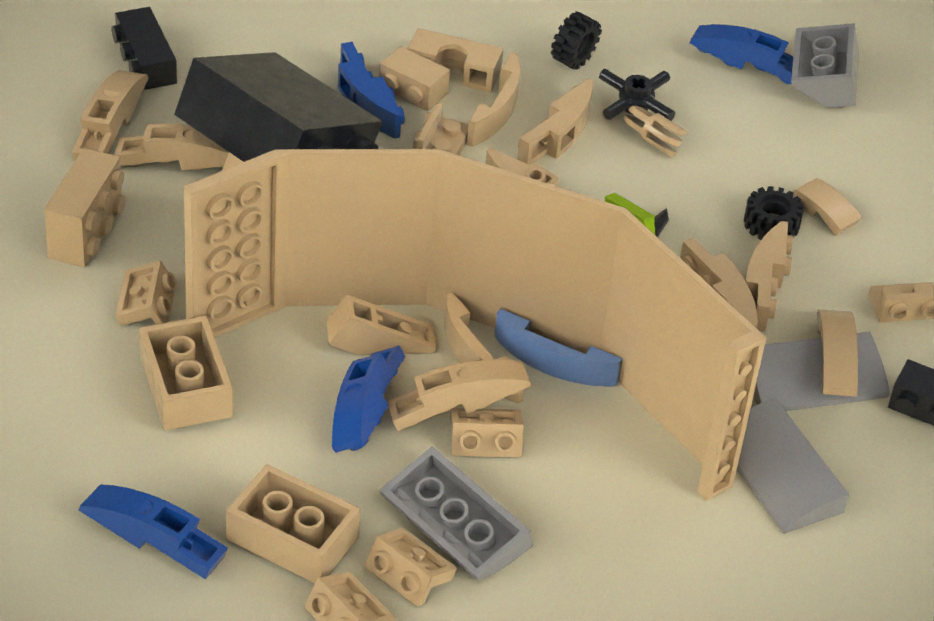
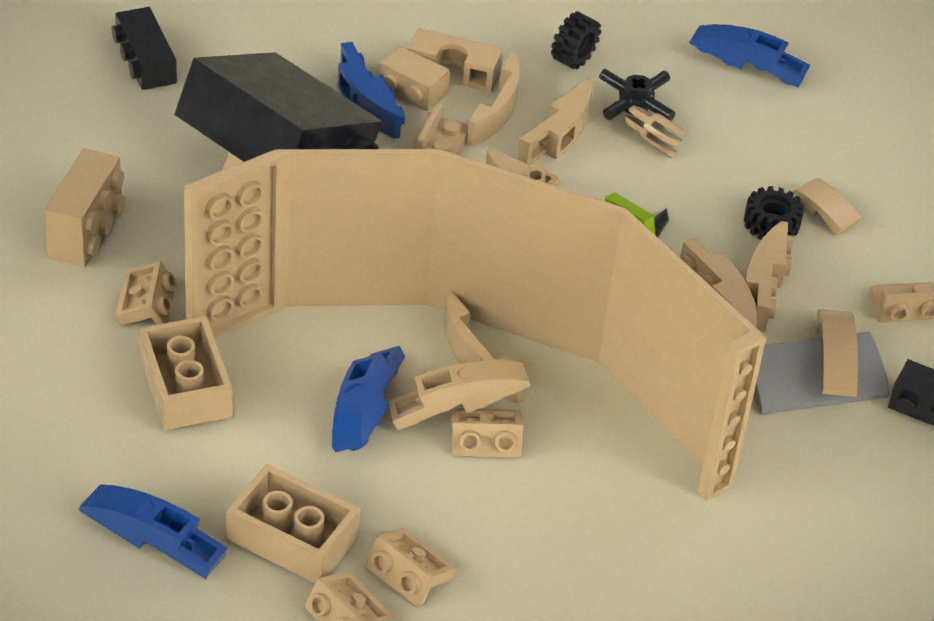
tan slope [72,70,148,160] -> none
tan slope [115,124,229,171] -> none
tan slope [326,294,437,355] -> none
light grey slope [379,446,533,581] -> none
medium blue slope [495,309,622,387] -> none
light grey slope [737,398,849,534] -> none
light grey slope [791,23,859,108] -> none

